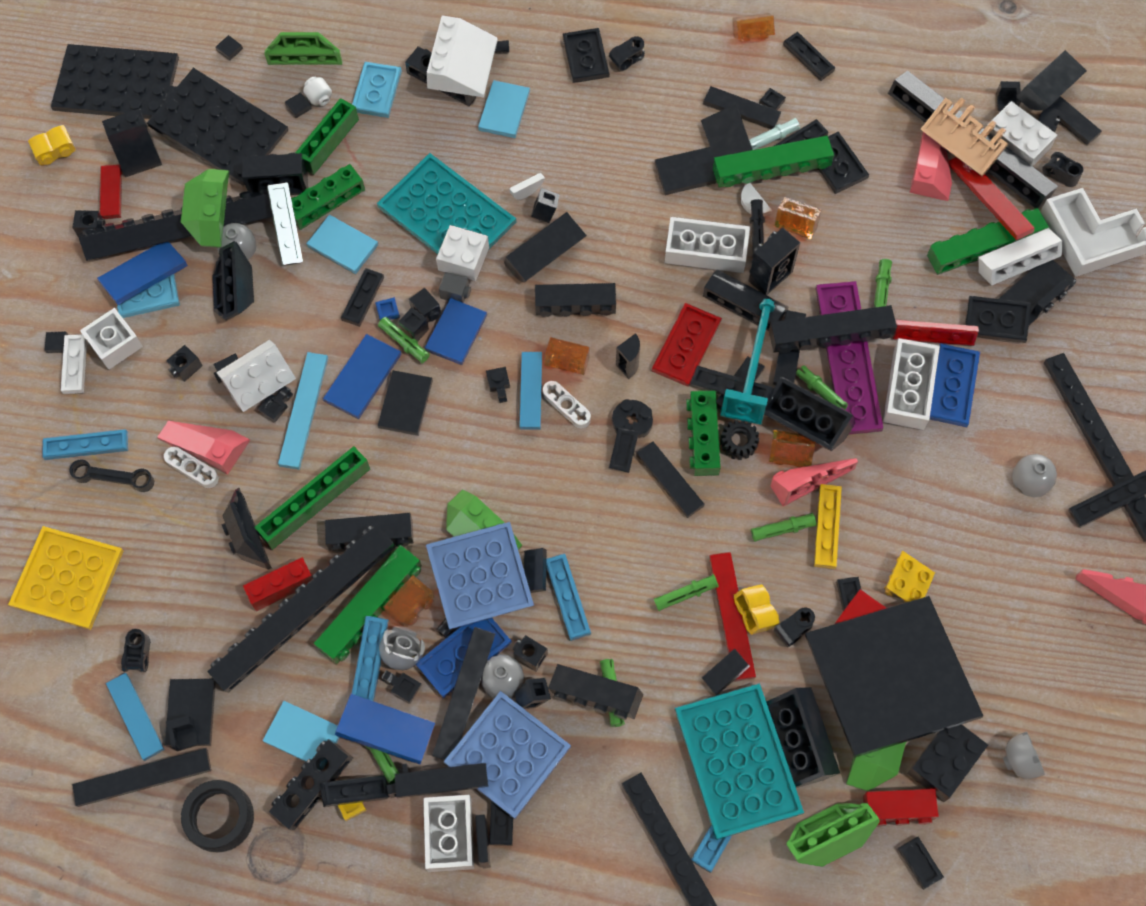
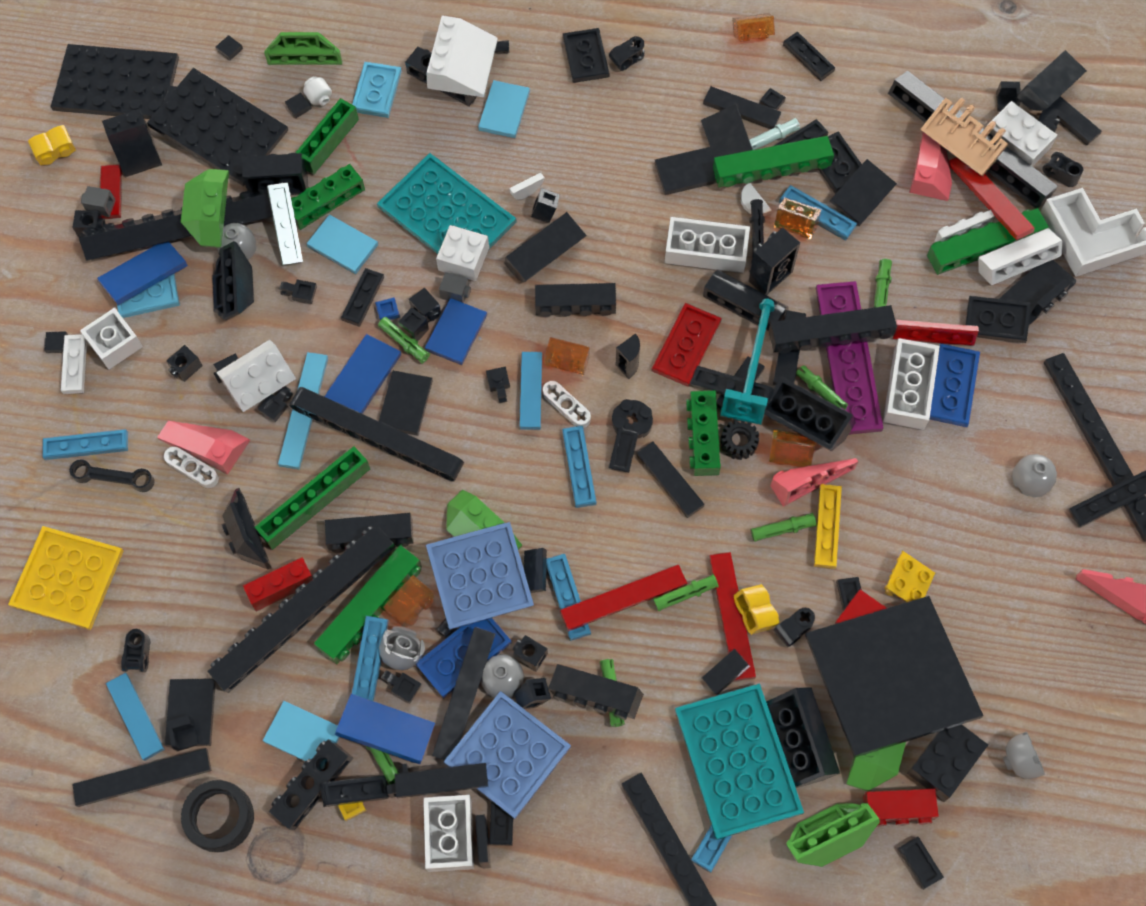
none -> dark grey brick [81,186,116,217]
none -> black plate [279,279,317,304]
none -> black beam [289,387,464,482]
none -> red tile [560,564,688,632]
none -> dark azure tile [562,426,597,508]
none -> dark azure tile [779,185,857,241]
none -> black tile [829,159,897,227]
none -> white plate [935,210,994,242]

